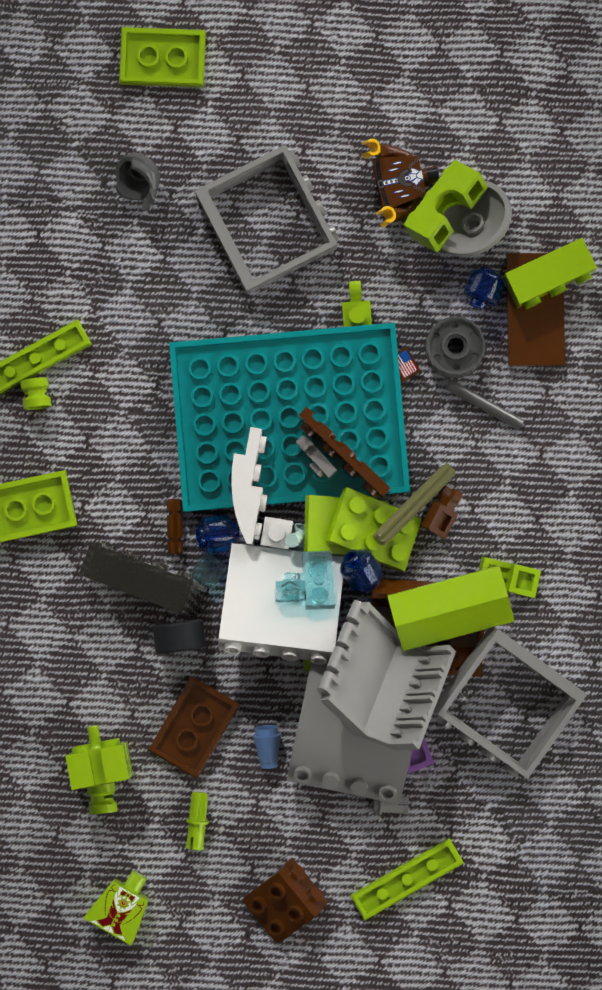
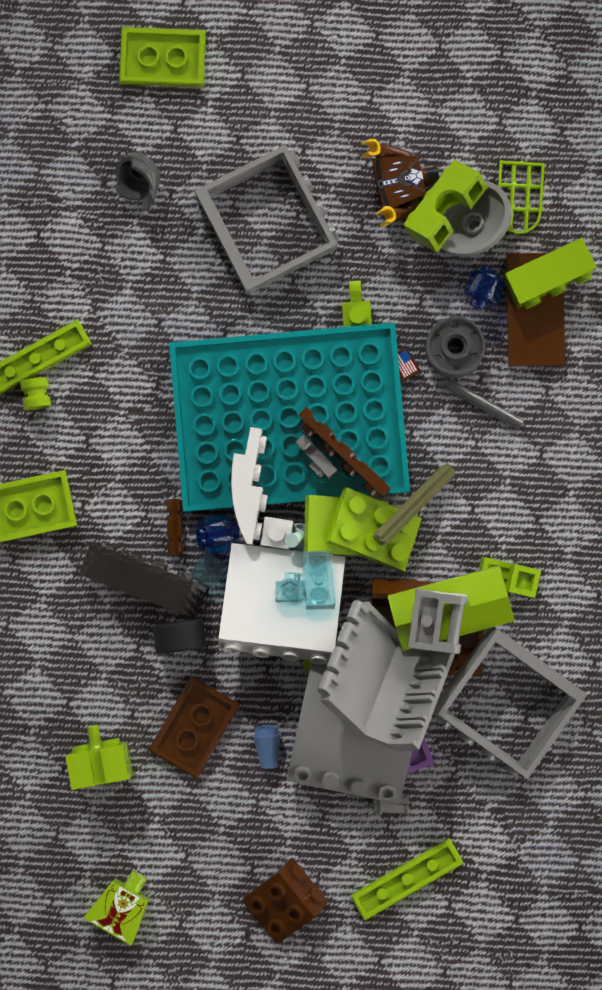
lime wheel [87,782,118,814] -> none
lime axle [186,791,209,850] -> none
clear blue head [340,549,383,592] -> none
reddish brown plate [421,485,462,539] -> none
none -> light grey plate [408,588,468,654]
none -> lime window [498,160,545,235]

